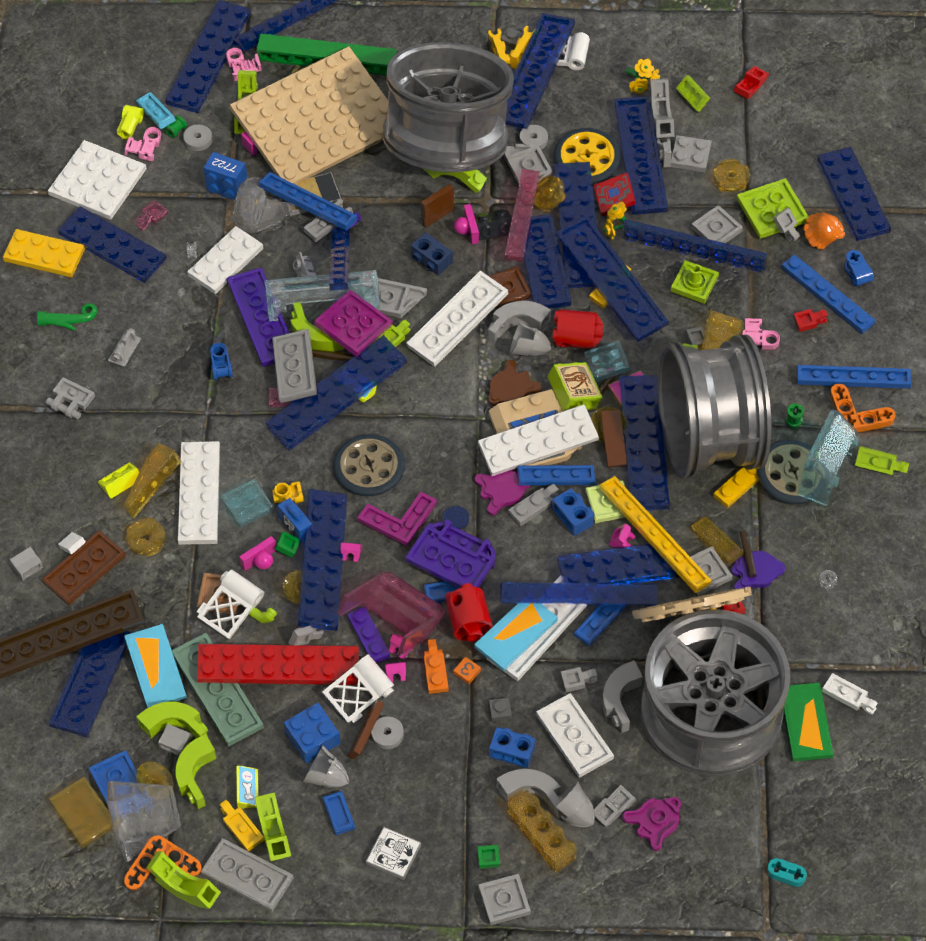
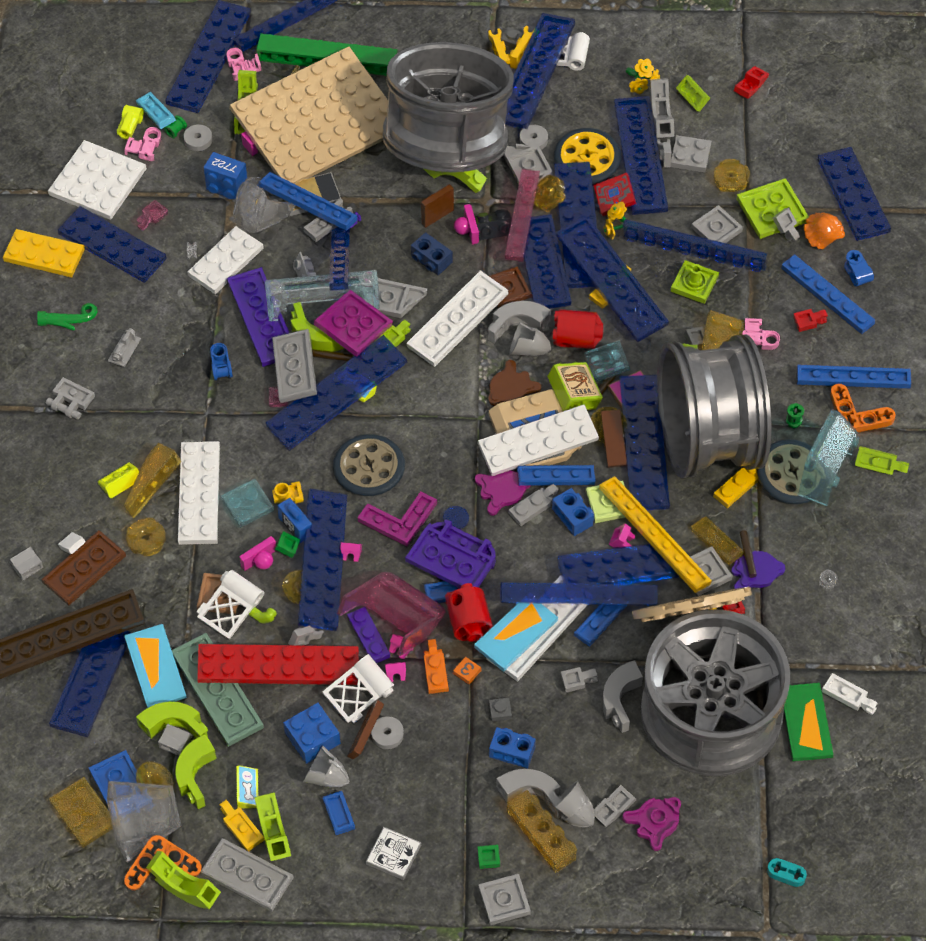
white plate [536,693,614,778] -> none

